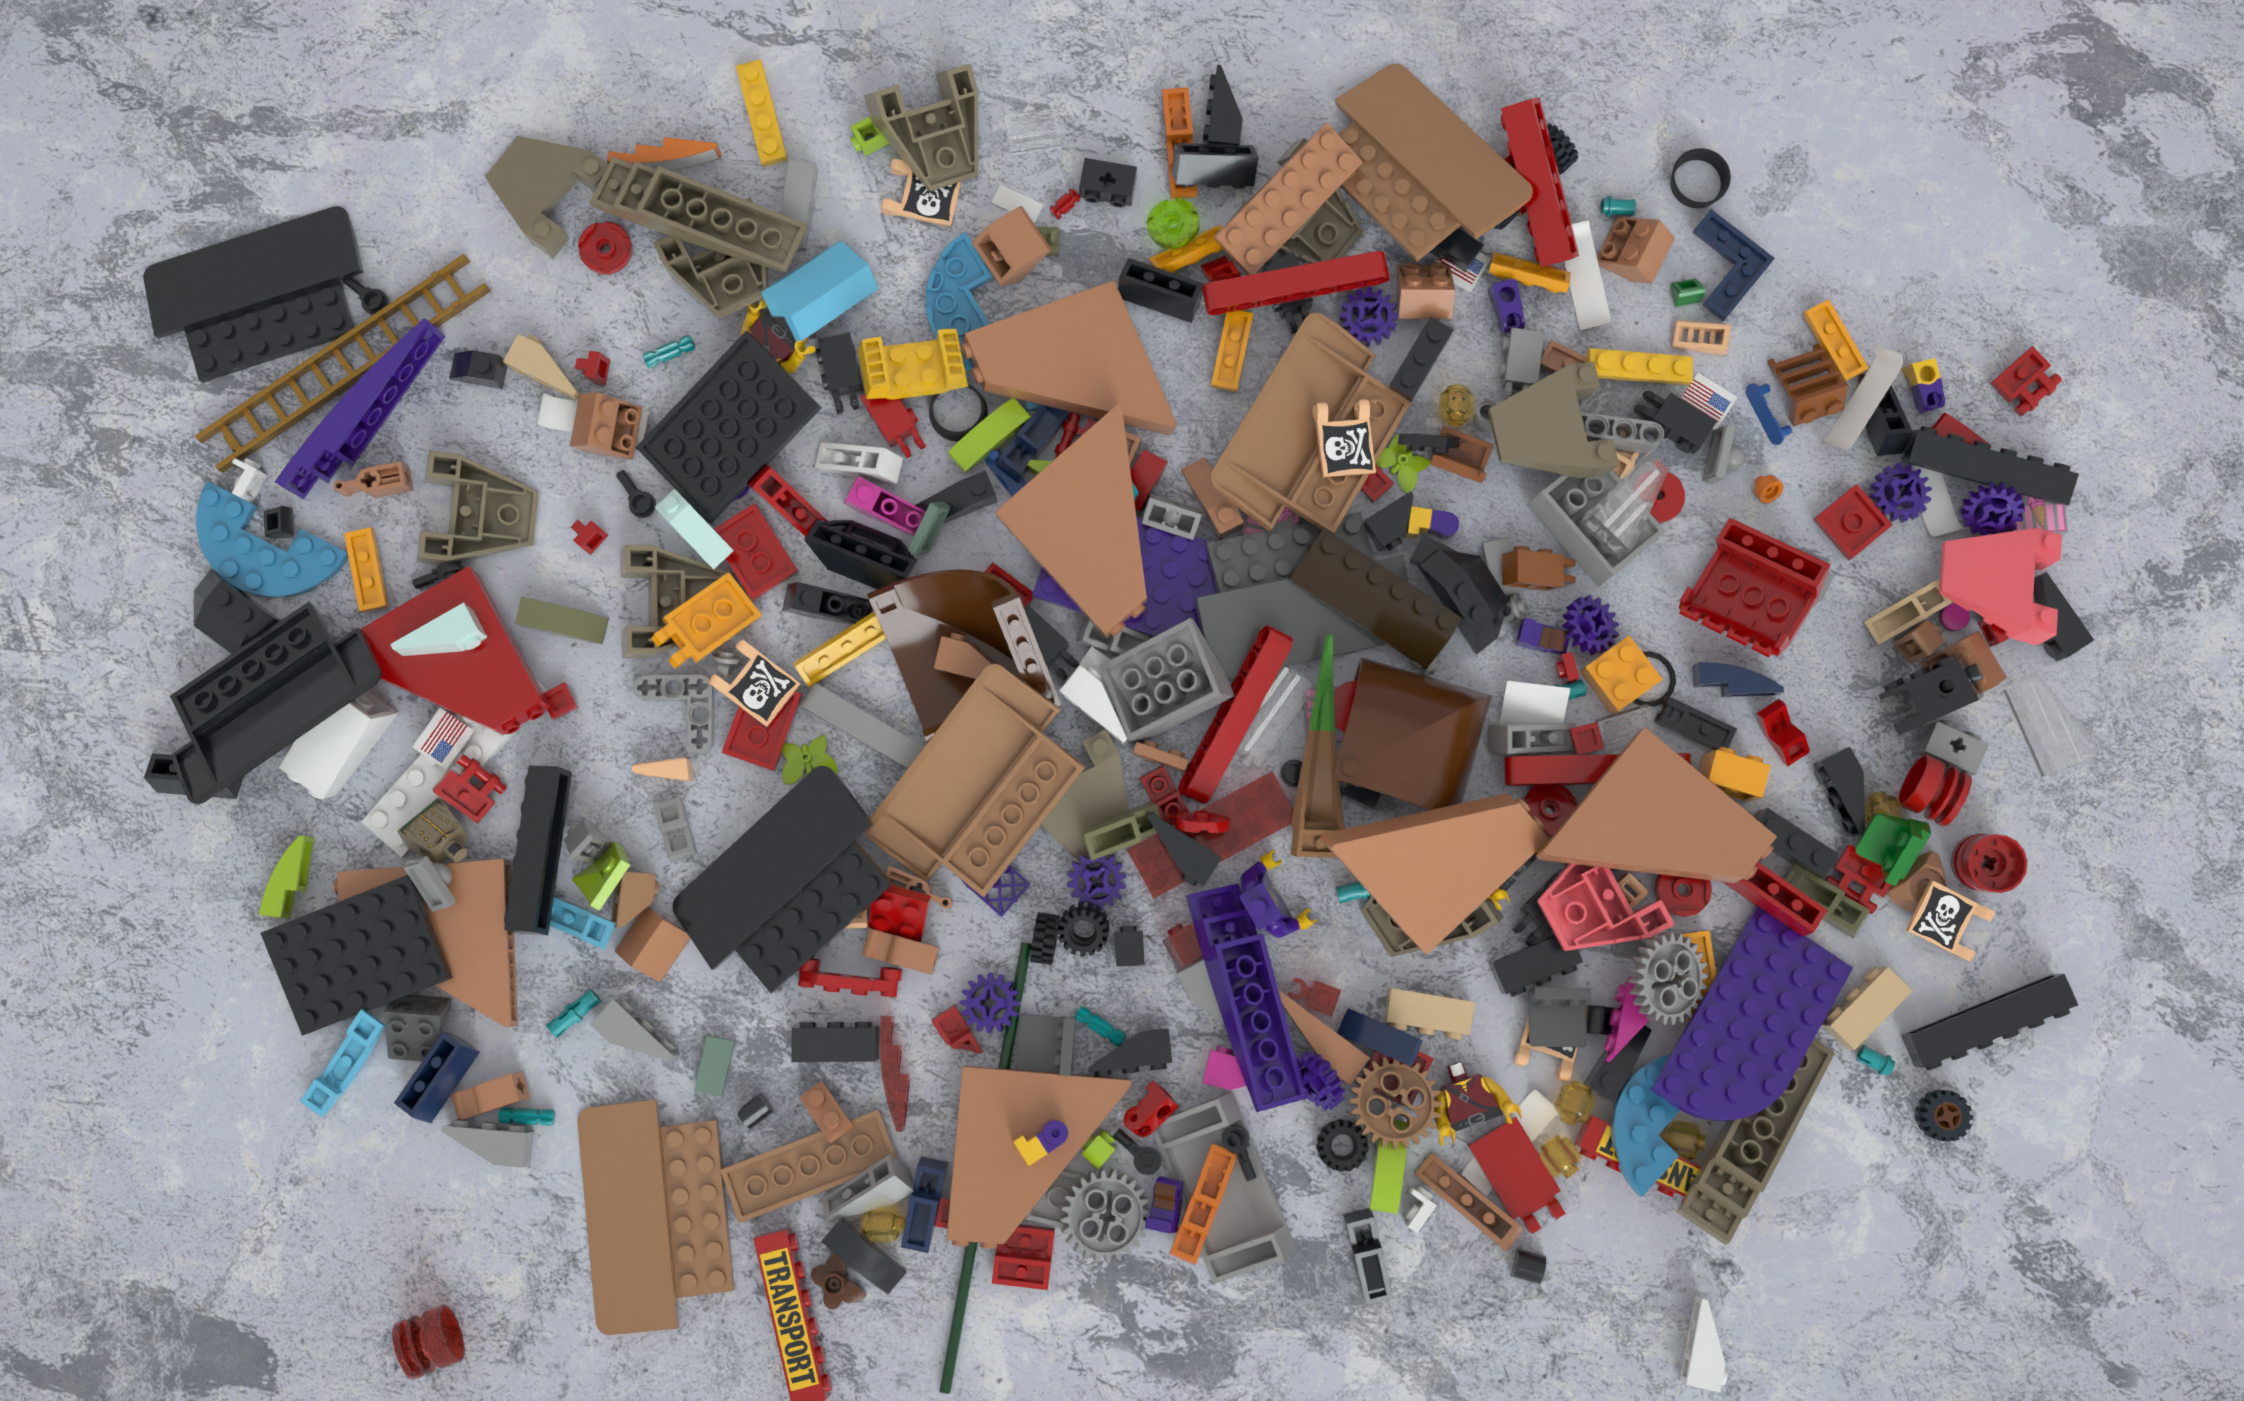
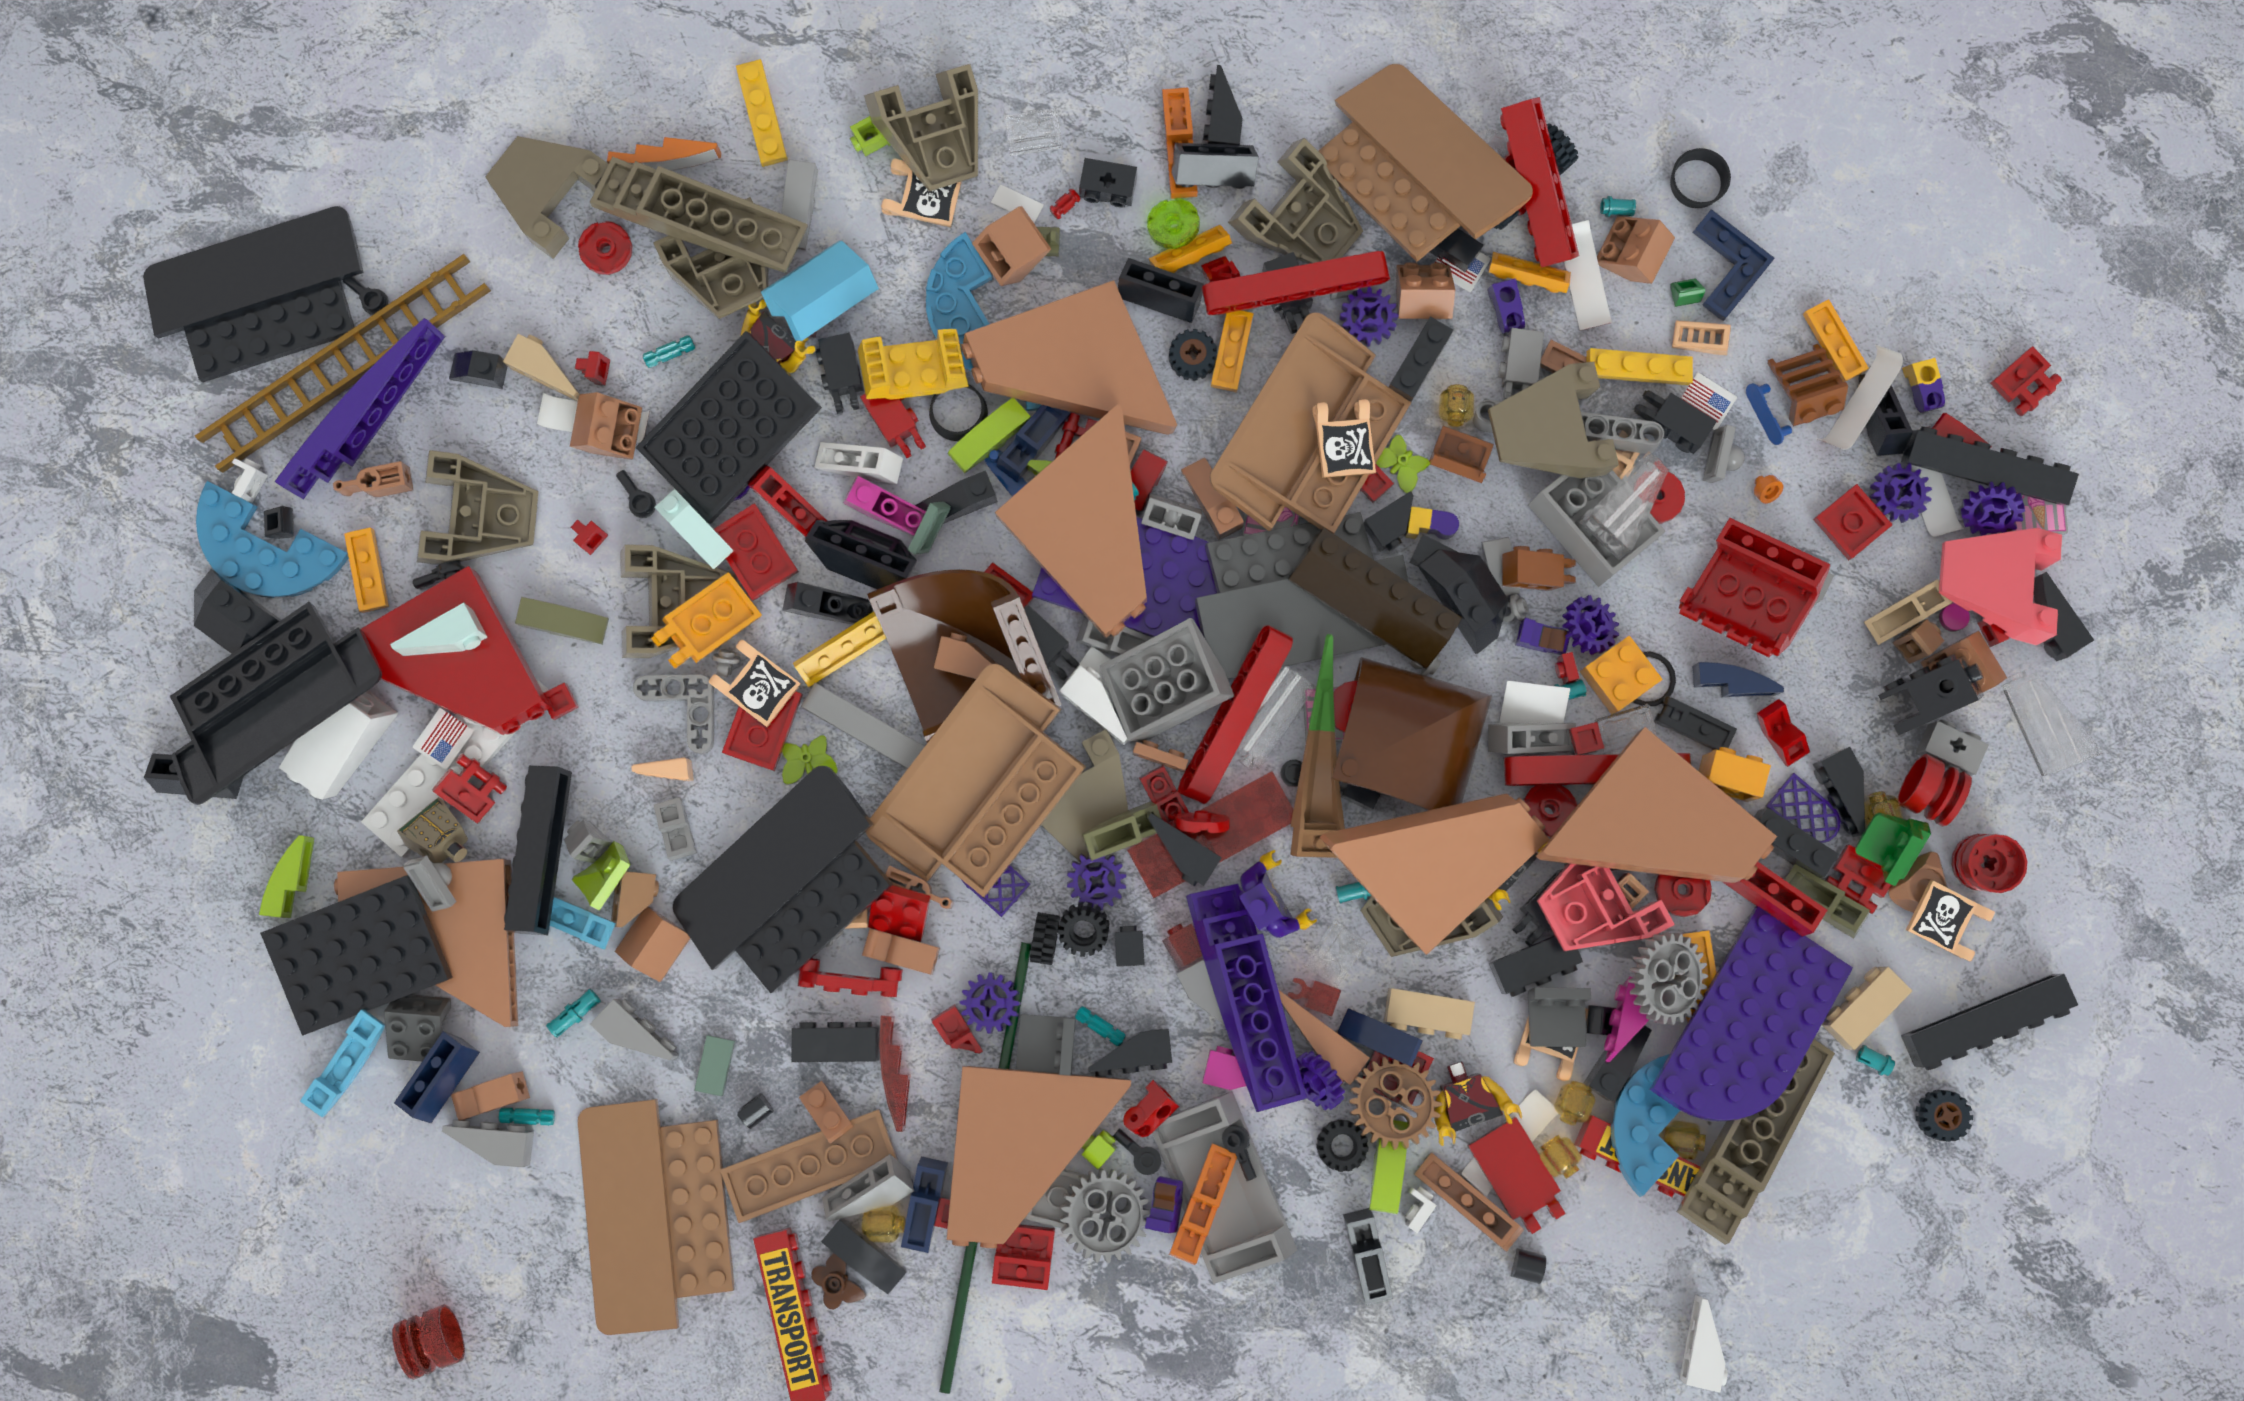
leg [1012,1120,1068,1166] -> none
nougat plate [1213,122,1363,275] -> none
black plate [1398,433,1460,453] -> none
none -> black wheel [1169,329,1217,381]
none -> dark purple window [1765,773,1841,843]

